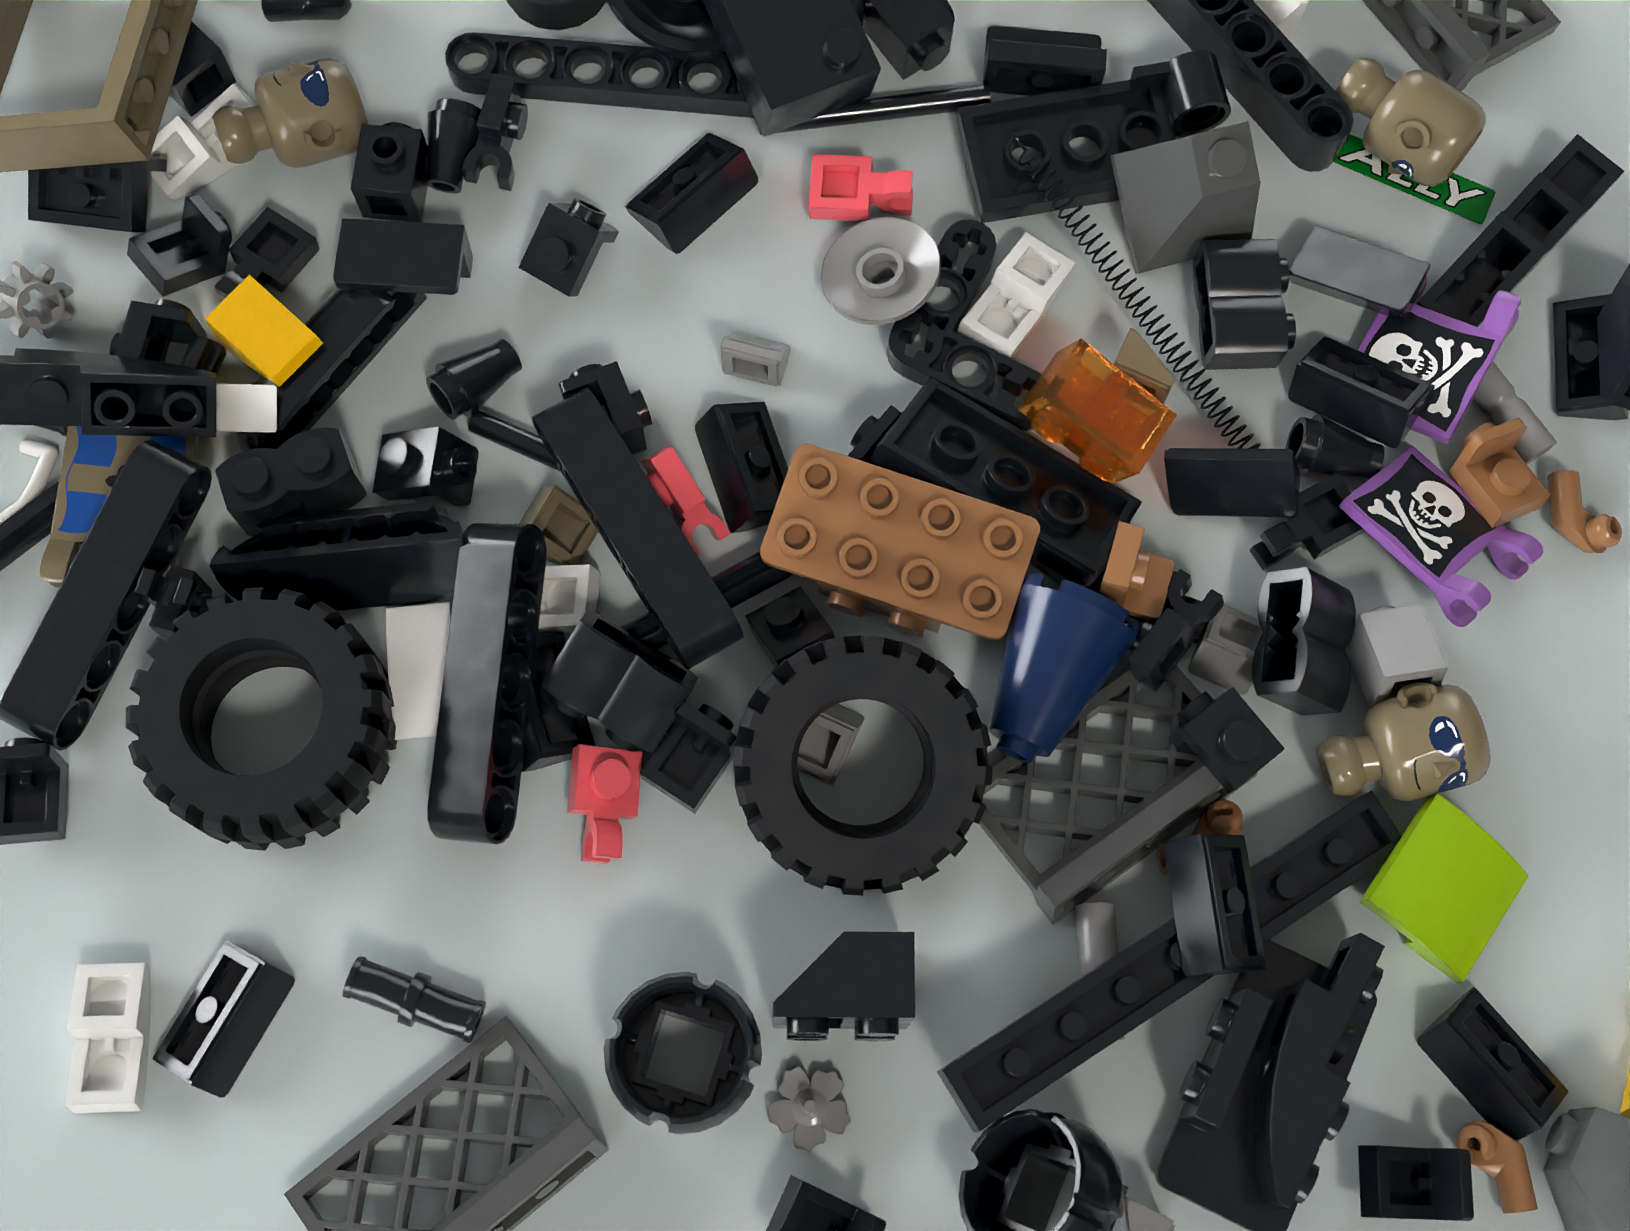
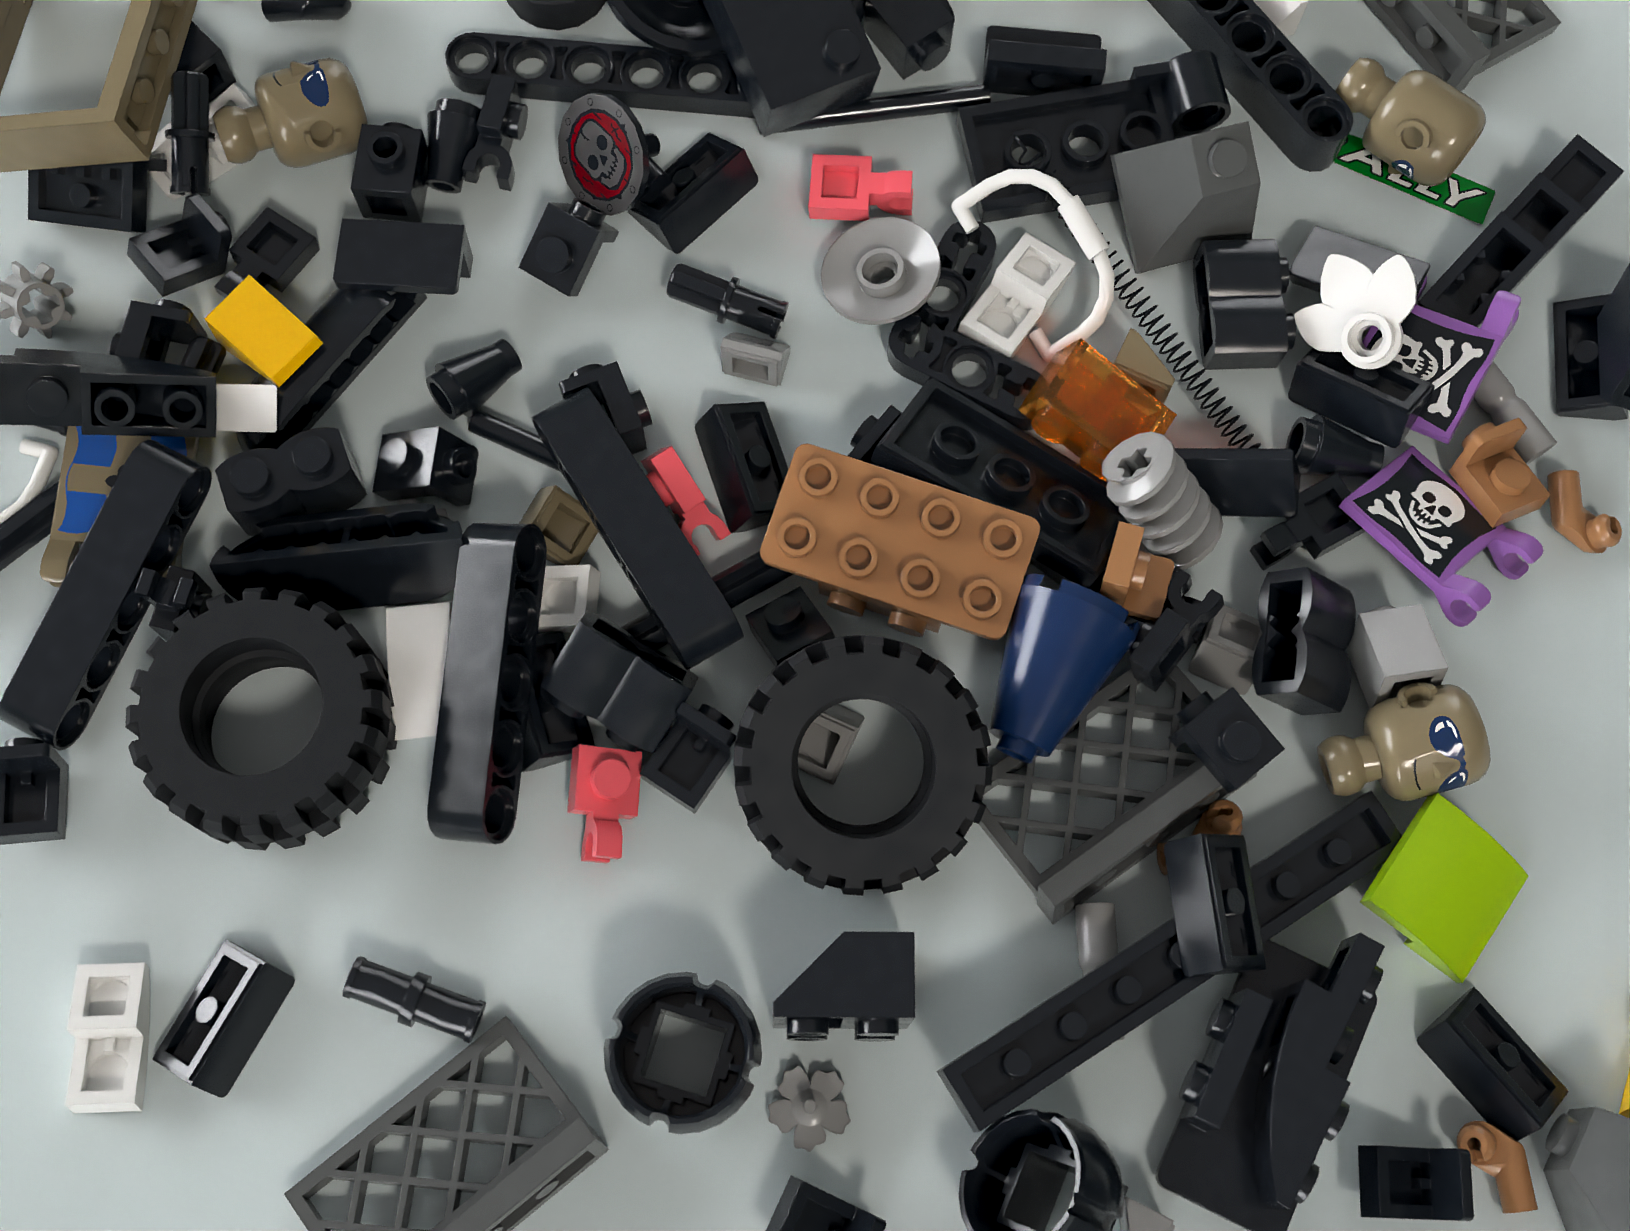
none -> black axle [165,71,215,197]
none -> shield [558,93,668,216]
none -> black axle [666,264,789,339]
none -> white piece [951,169,1115,363]
none -> light grey piece [1102,432,1223,571]
none -> white plate [1294,254,1417,369]

